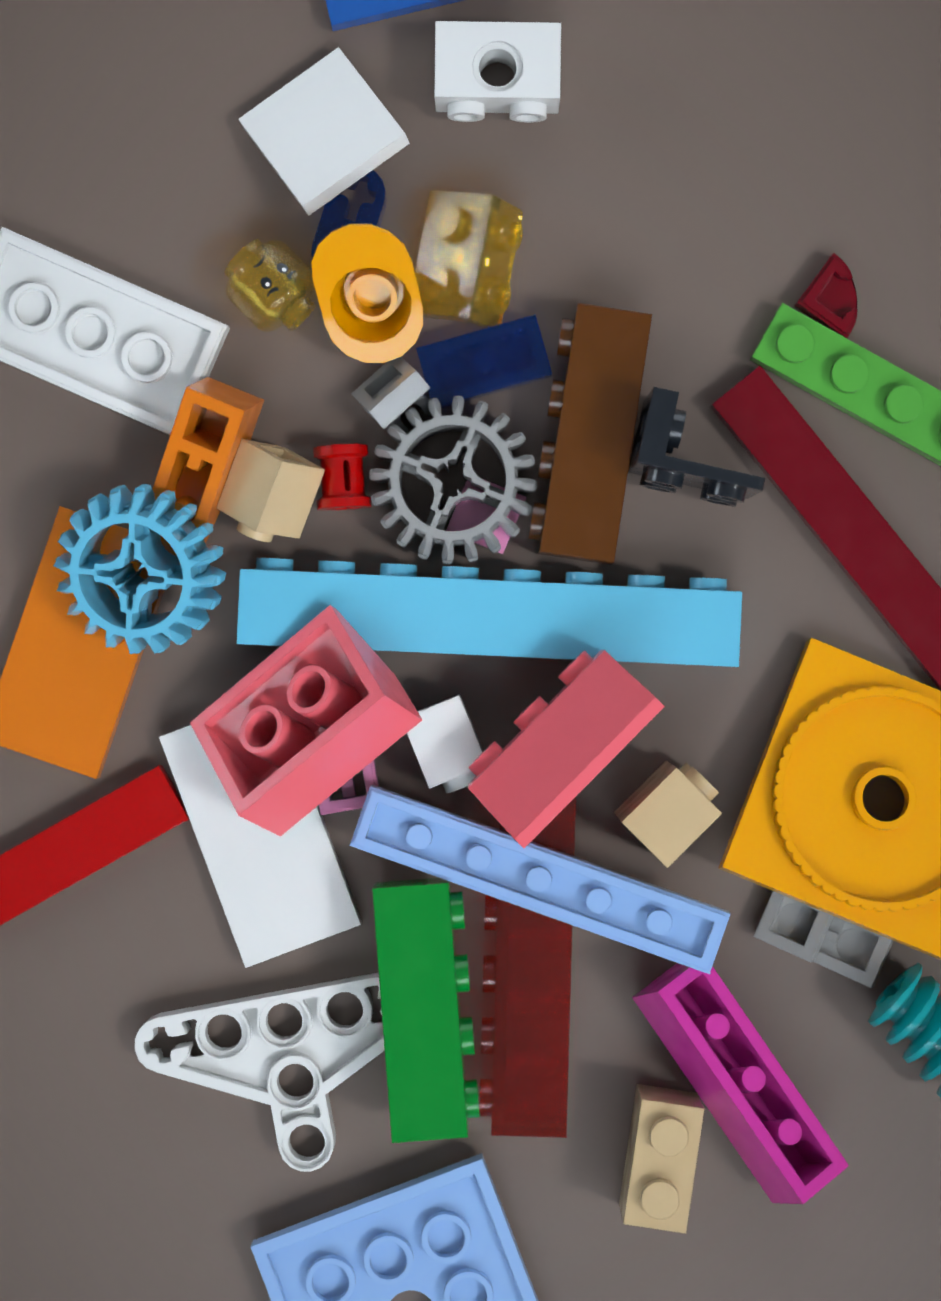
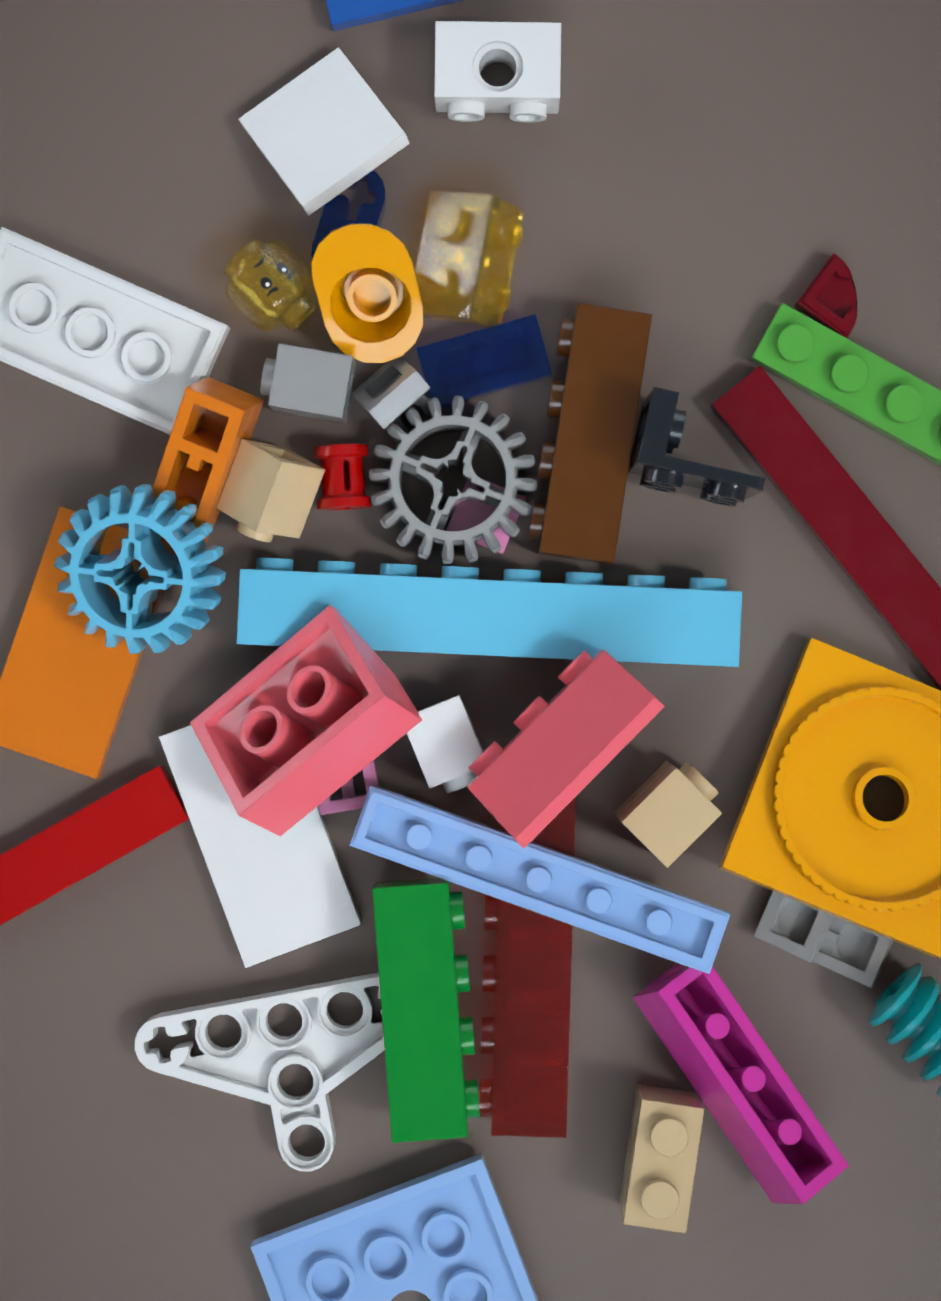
none -> light grey brick [260,343,357,424]

